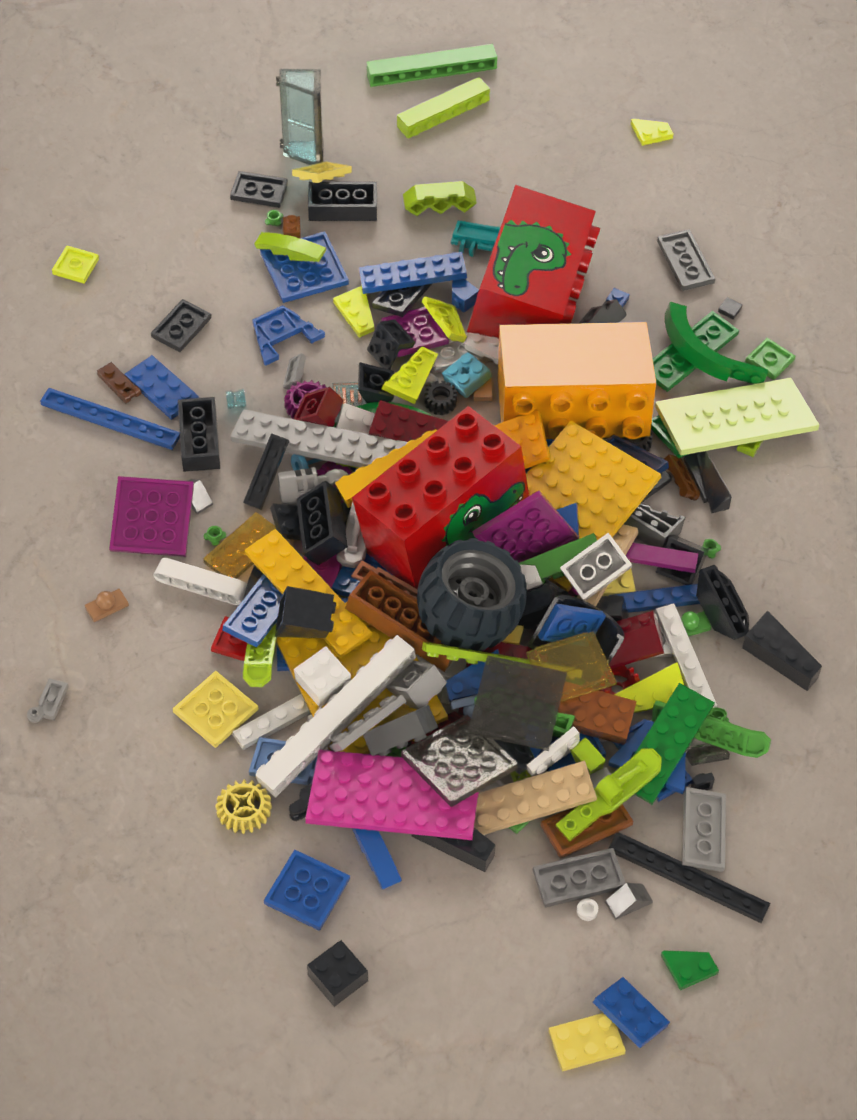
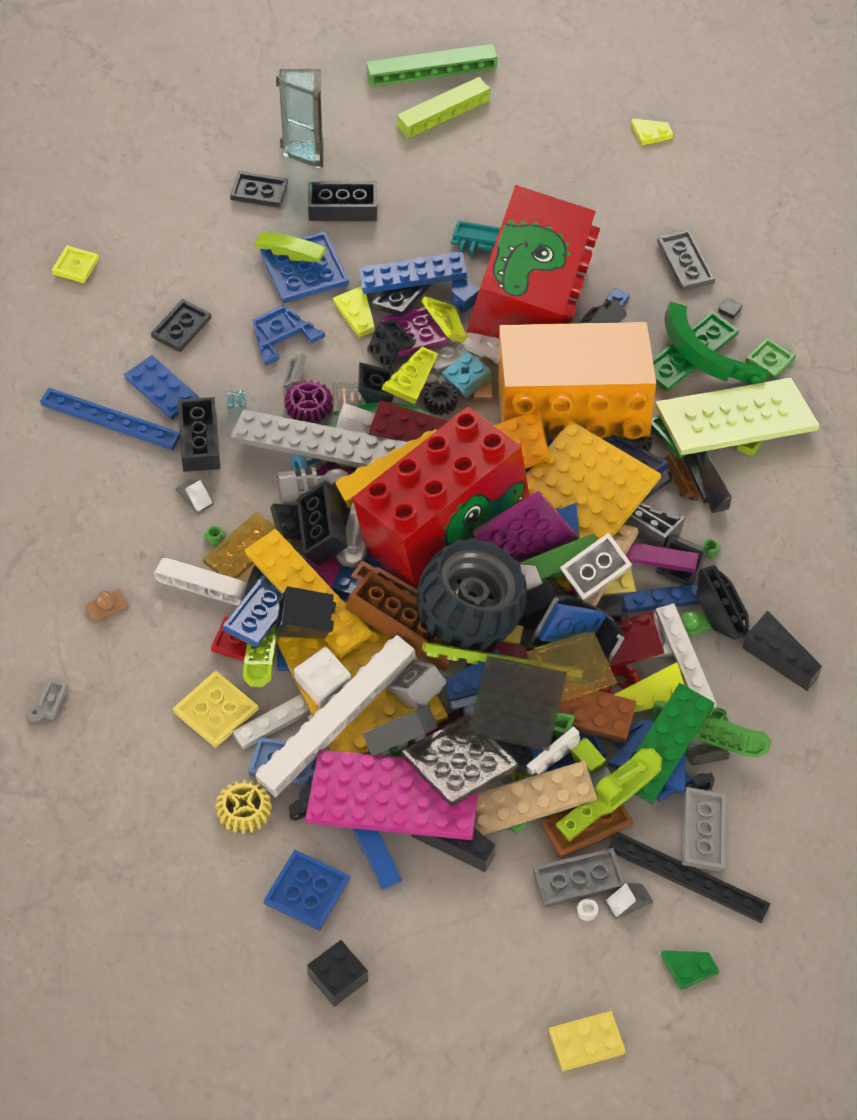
reddish brown plate [97,362,141,404] -> none
magenta plate [109,476,194,557] -> none
black tile [243,433,289,510] -> none
bright green plate [265,210,284,226] -> none
dark orange plate [283,215,301,239] -> none
light yellow plate [292,161,352,183] -> none
dark red slope [294,386,344,427] -> none
light grey plate [328,695,407,752] -> none
lime brick [403,181,477,216] -> none
blue plate [593,977,670,1048] -> none

